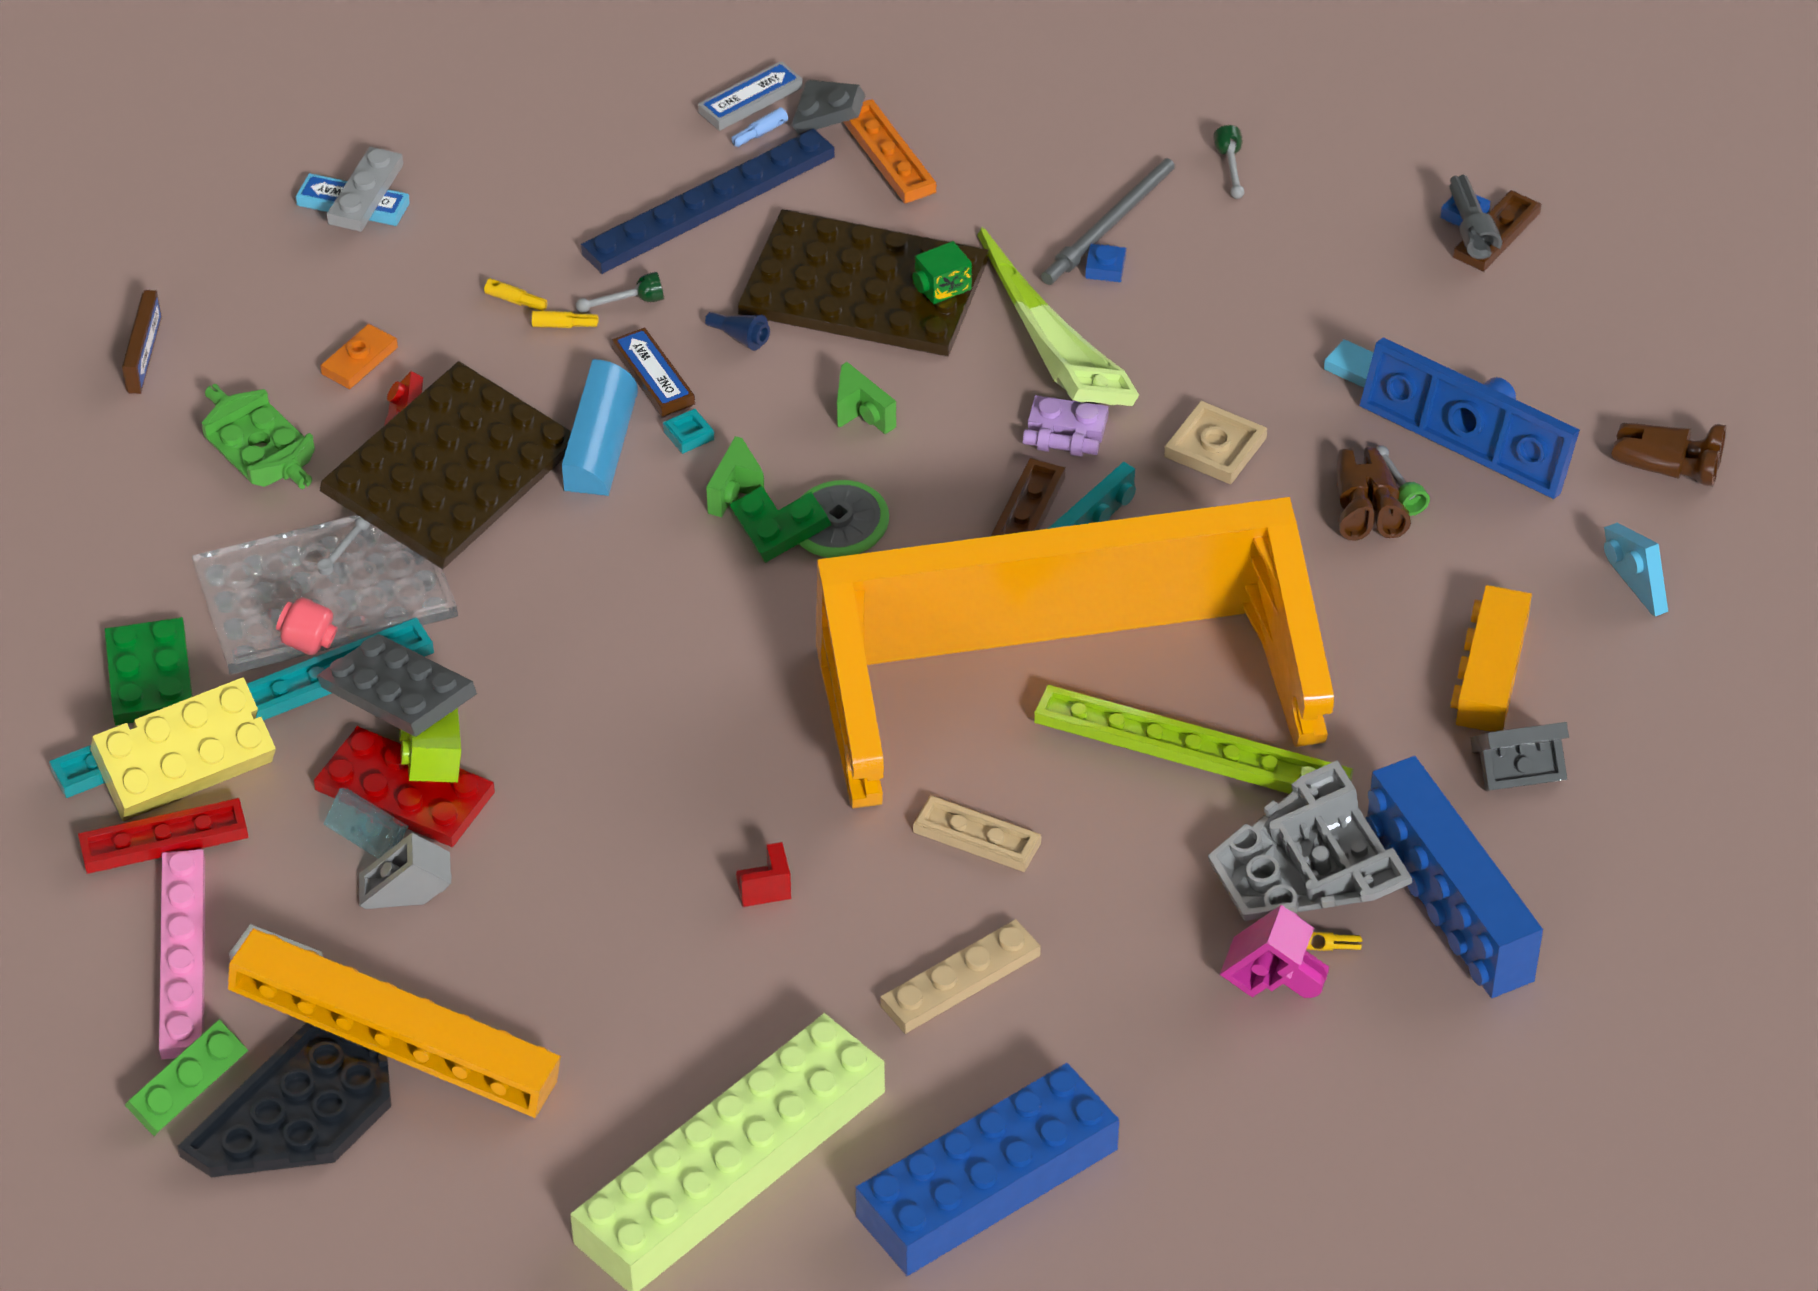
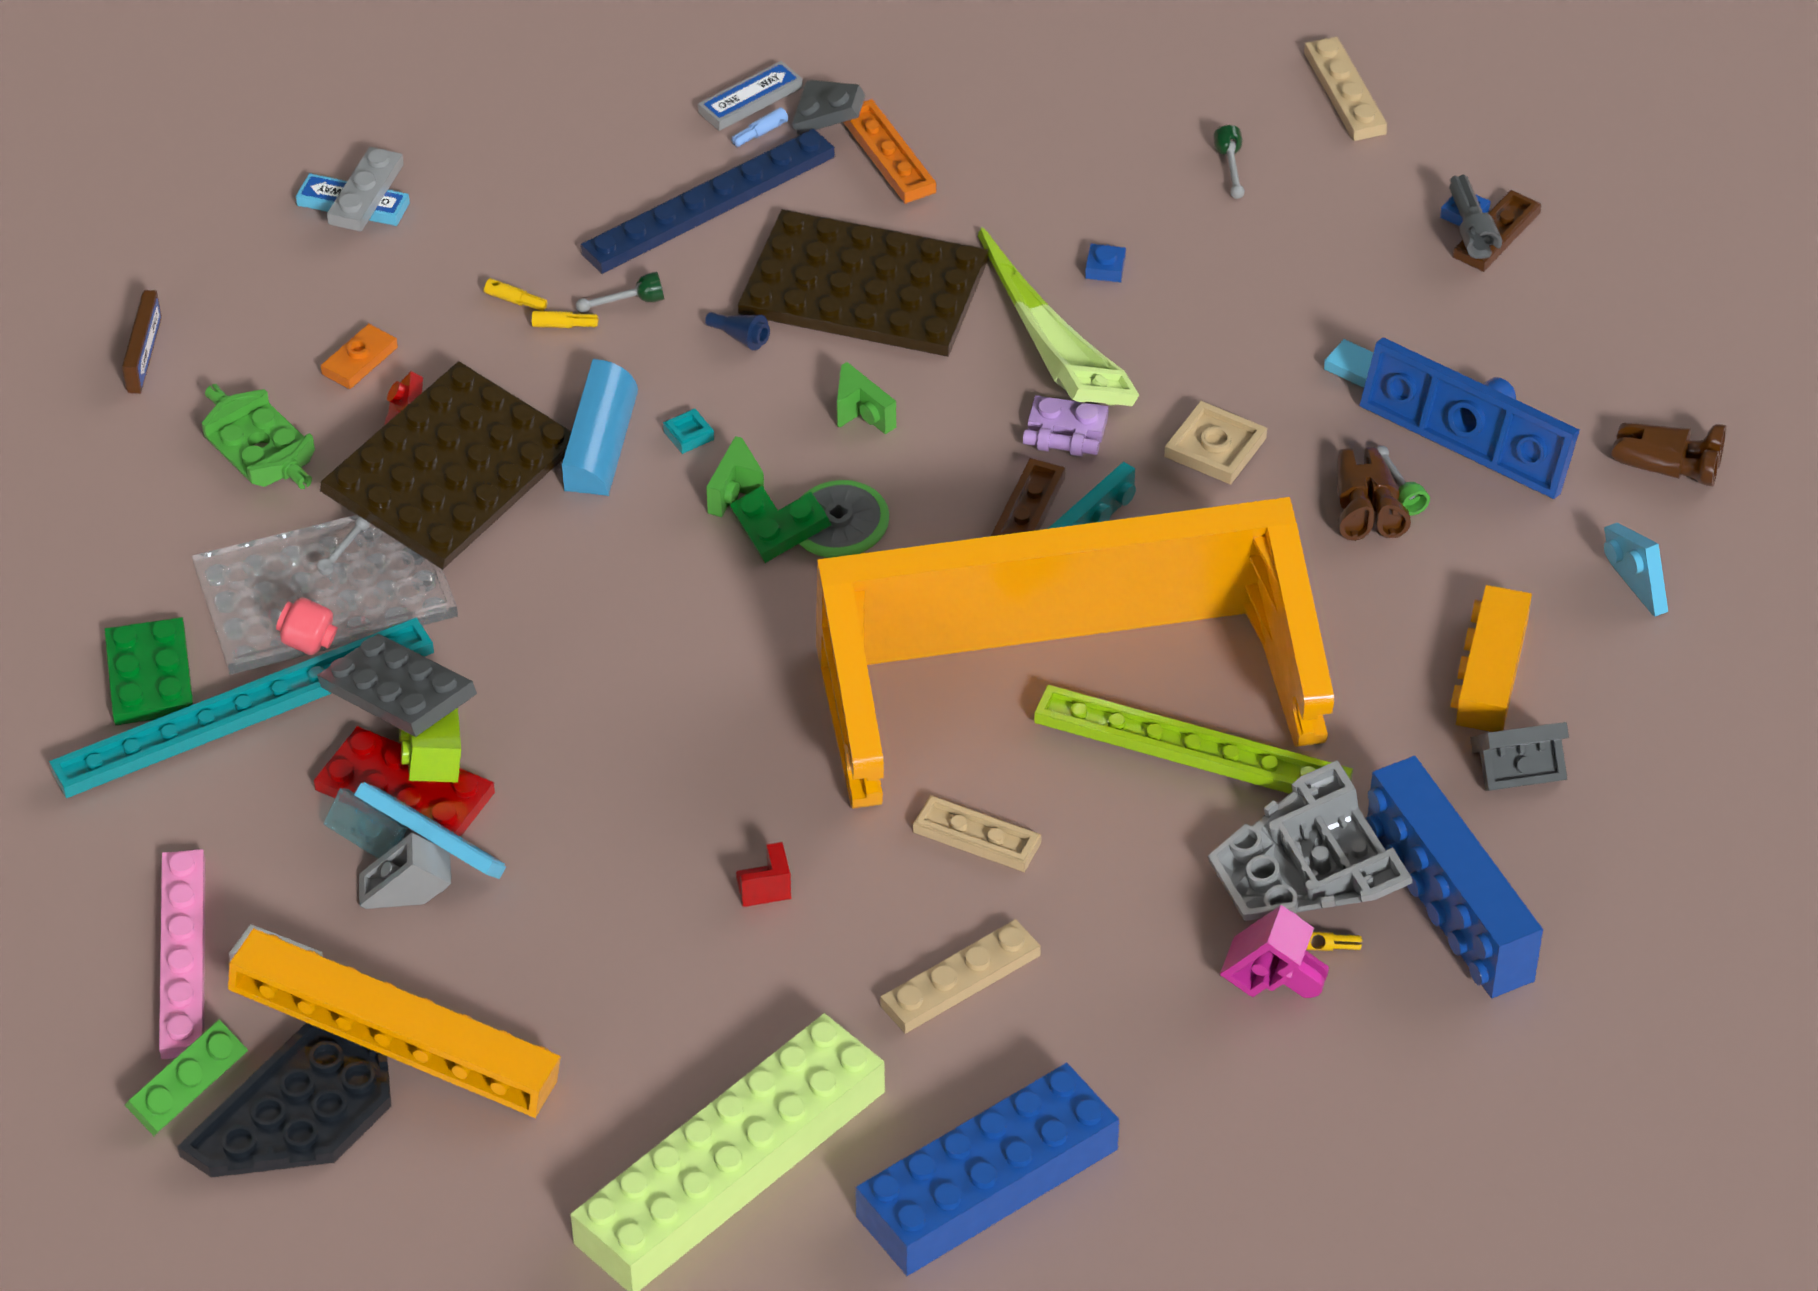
red plate [78,798,249,874] -> none
light yellow piece [91,677,276,822] -> none
tile [612,327,695,417] -> none
green brick [913,241,972,305] -> none
dark grey bar [1041,158,1175,285] -> none
none -> medium azure tile [354,782,506,879]
none -> tan plate [1304,37,1387,141]

